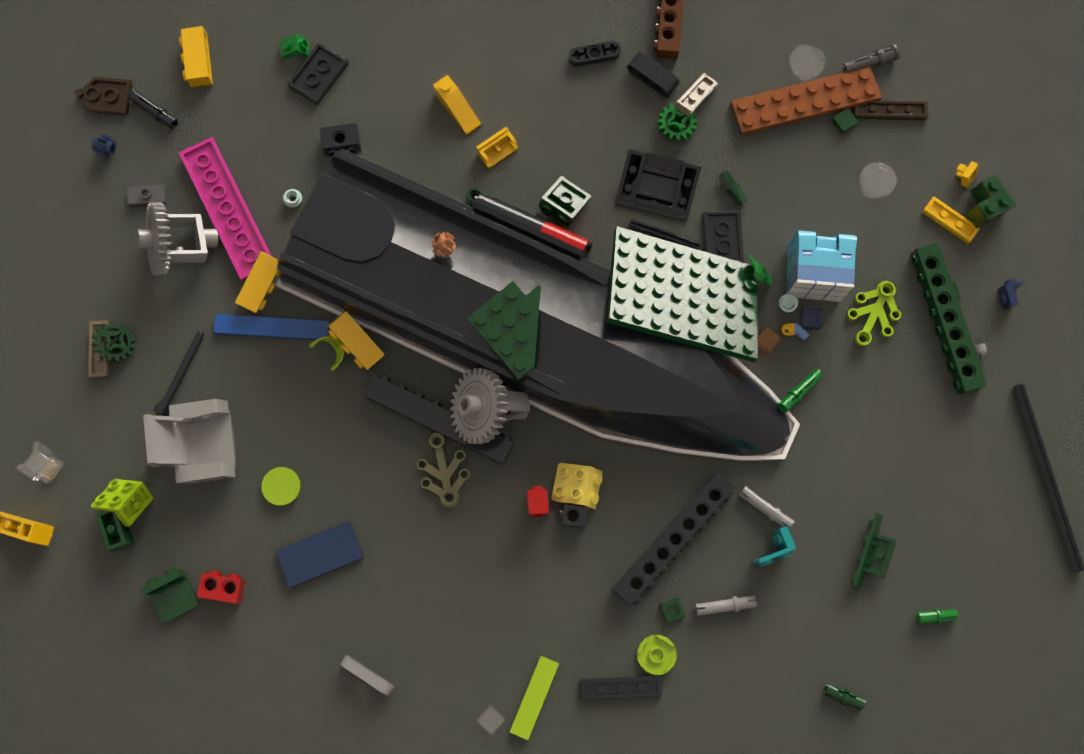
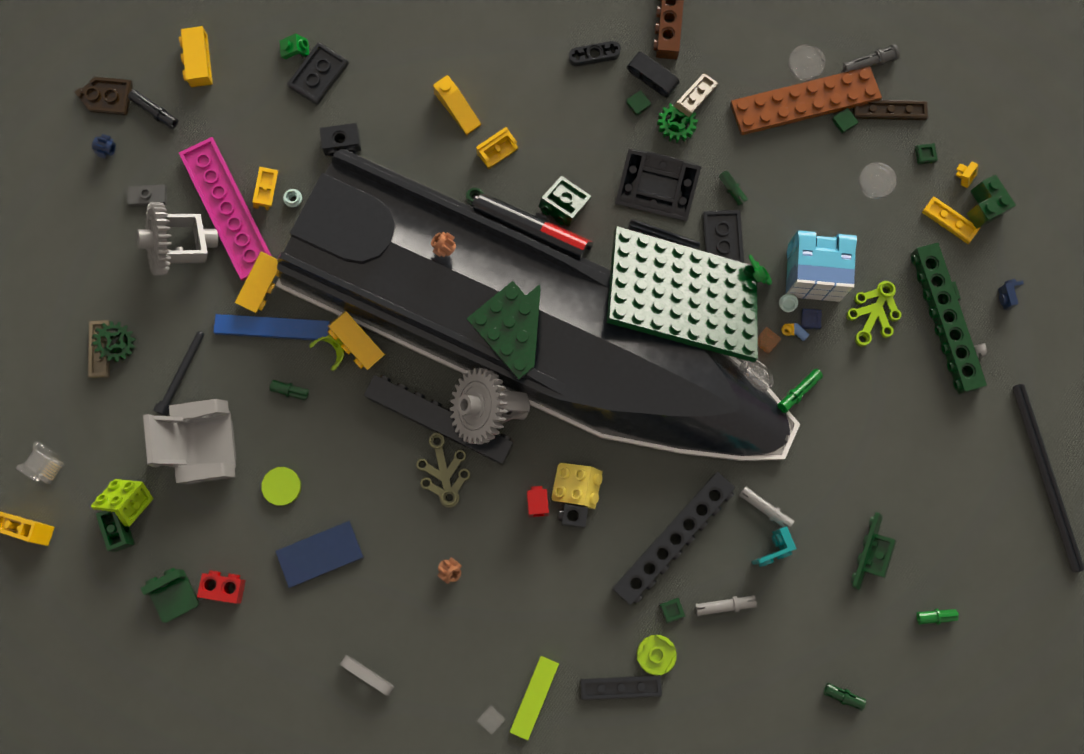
none -> yellow hinge [253,167,278,210]
none -> dark green axle [270,379,309,400]
none -> nougat gear [437,557,462,584]
none -> dark green tile [626,90,651,116]
none -> clear tile [740,360,774,391]
none -> dark green tile [915,143,938,165]

